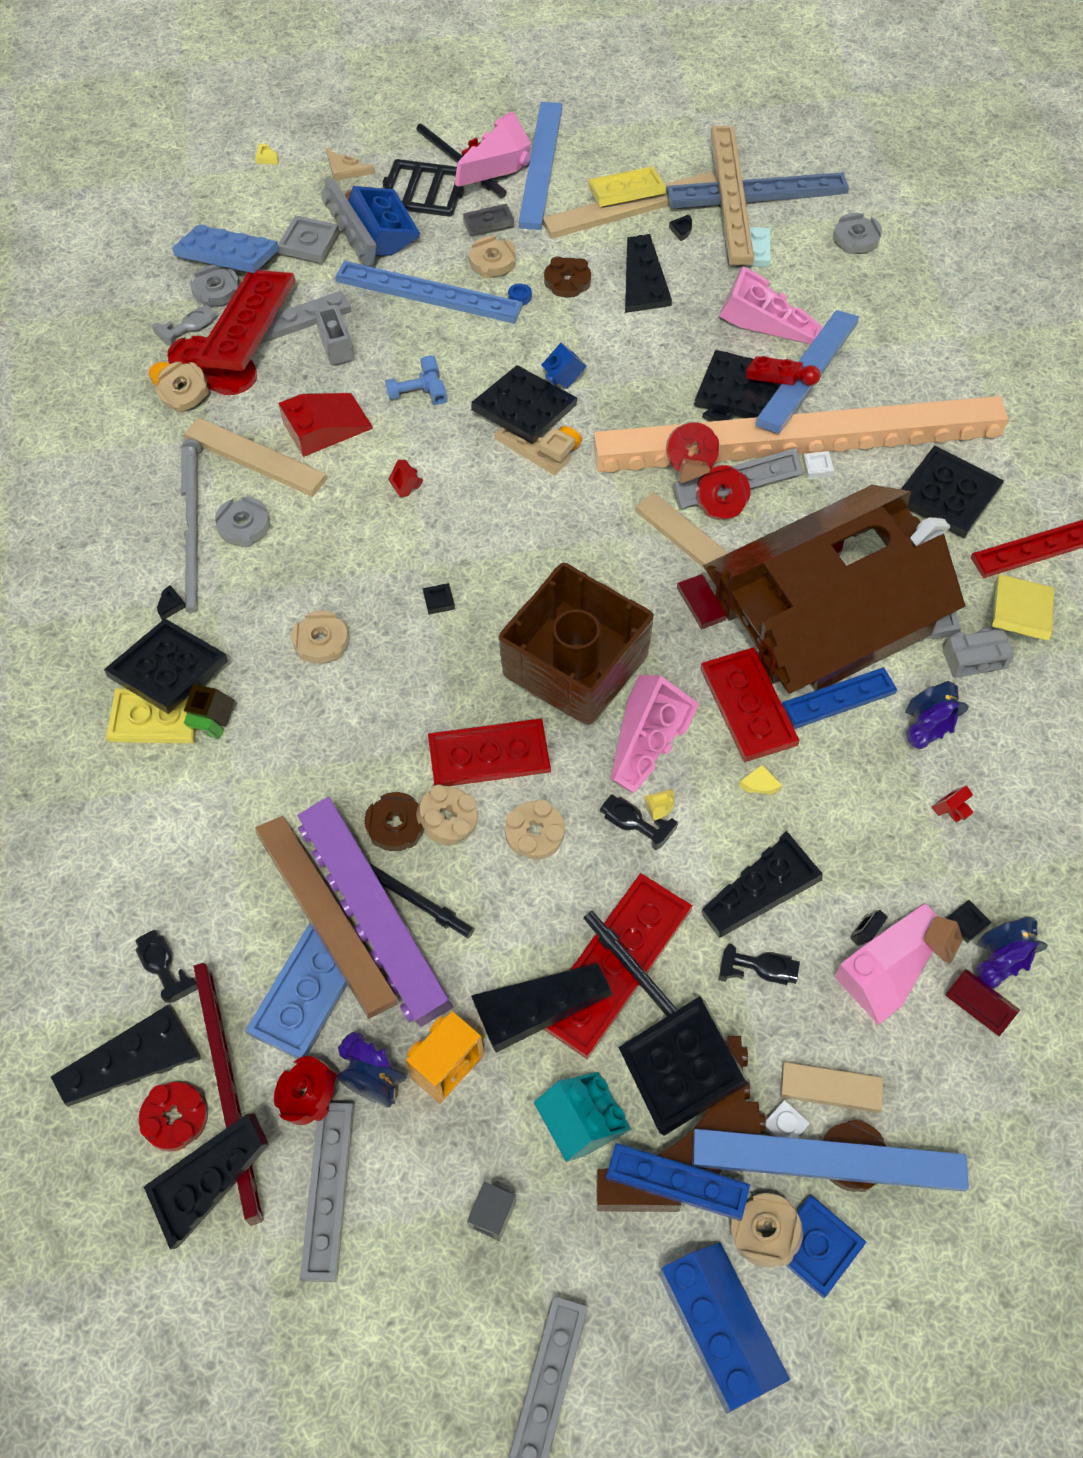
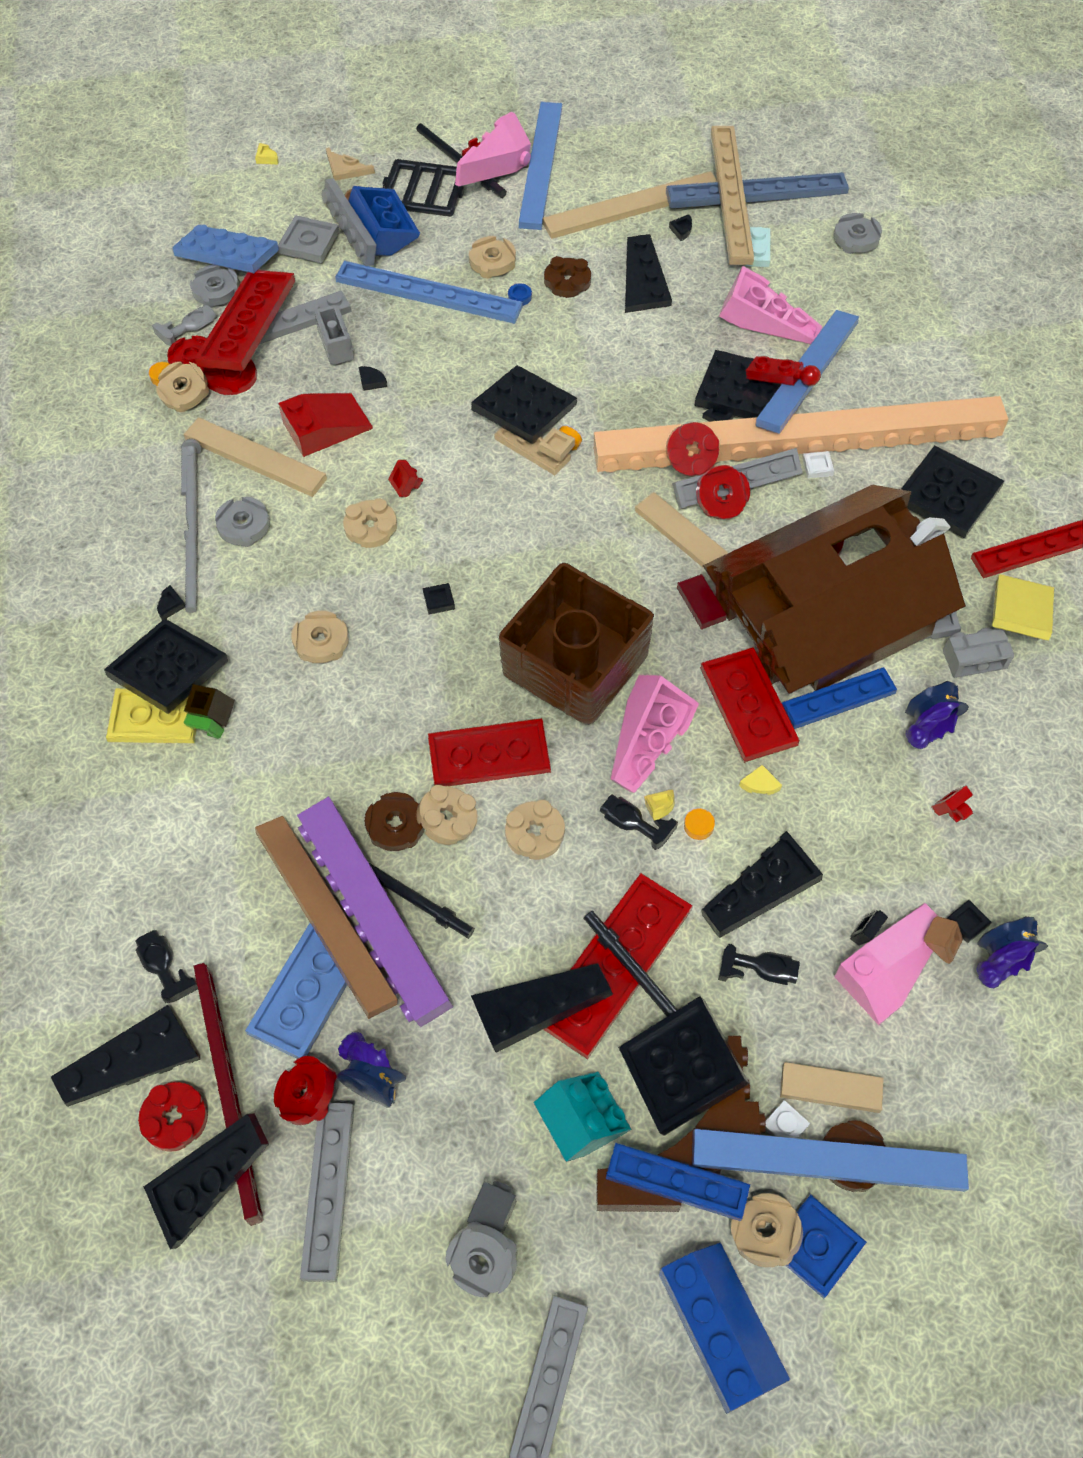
medium blue bar [385,355,447,405] -> none
light orange brick [406,1011,484,1104] -> none
flat silver plate [463,203,514,236] -> none
blue brick [541,342,587,389] -> none
light yellow tile [588,166,666,207] -> none
medium nougat slope [678,458,710,483] -> none
dark red tile [945,969,1020,1037] -> none
none -> tan plate [343,498,397,548]
none -> black tile [358,366,387,391]
none -> light grey plate [446,1222,517,1297]
none -> light orange tile [684,808,715,840]

